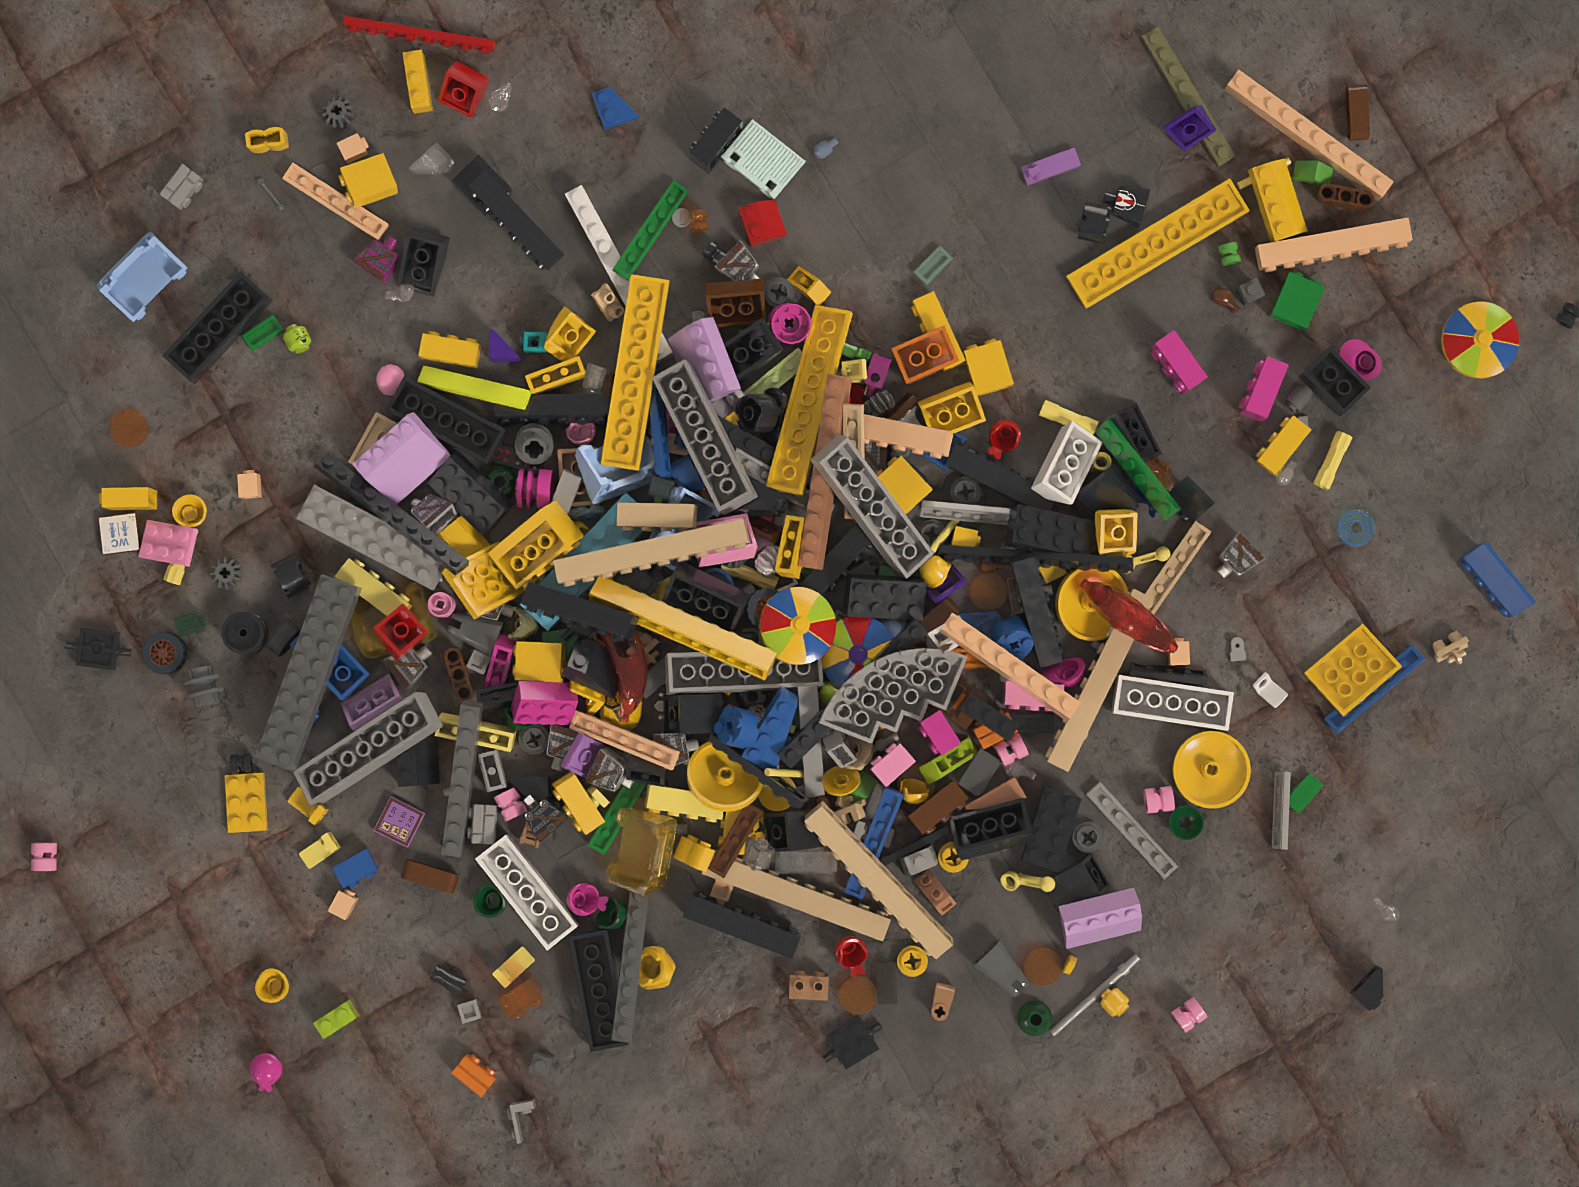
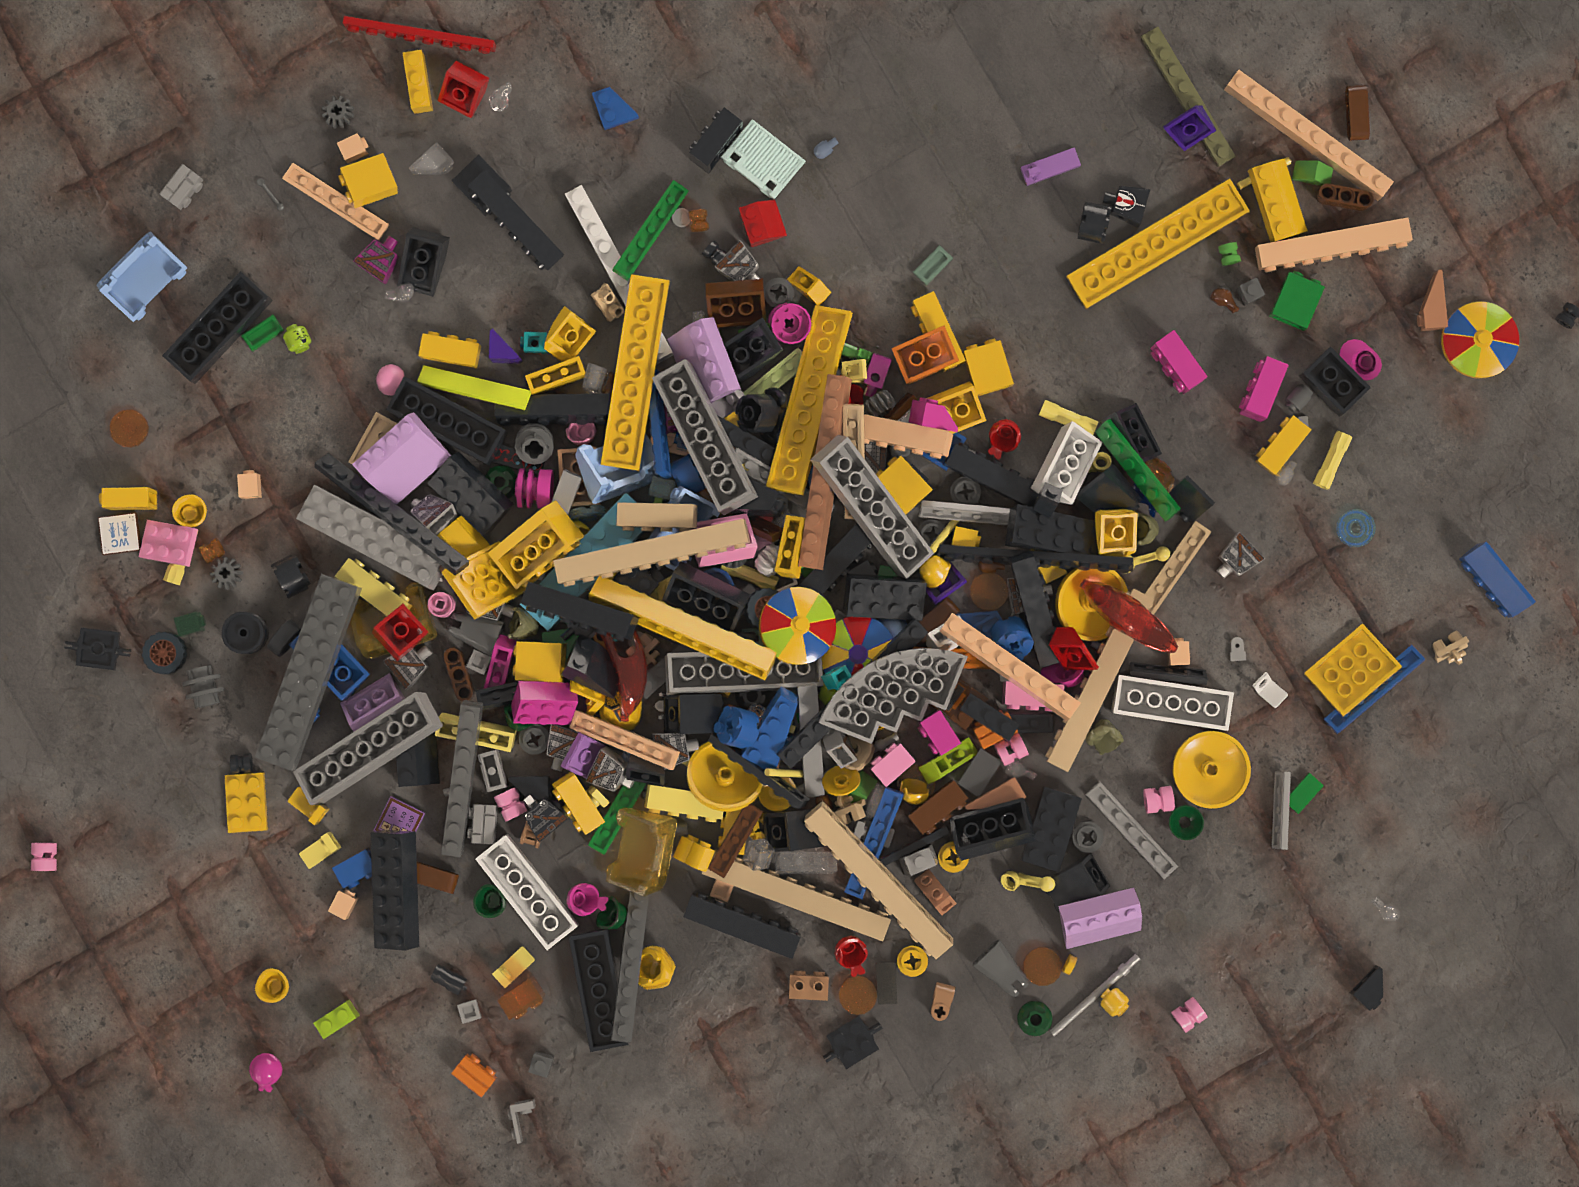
yellow brick [245,127,289,153] -> none
none -> clear orange wheel [199,538,226,564]
none -> black brick [370,830,420,951]
none -> teal brick [821,665,851,691]
none -> dark pink slope [908,397,958,432]
none -> black brick [1033,482,1063,518]
none -> red slope [1049,627,1099,670]
none -> olive hair [1085,719,1124,755]
none -> olive hair [1136,513,1159,546]
none -> nougat slope [1417,270,1448,331]

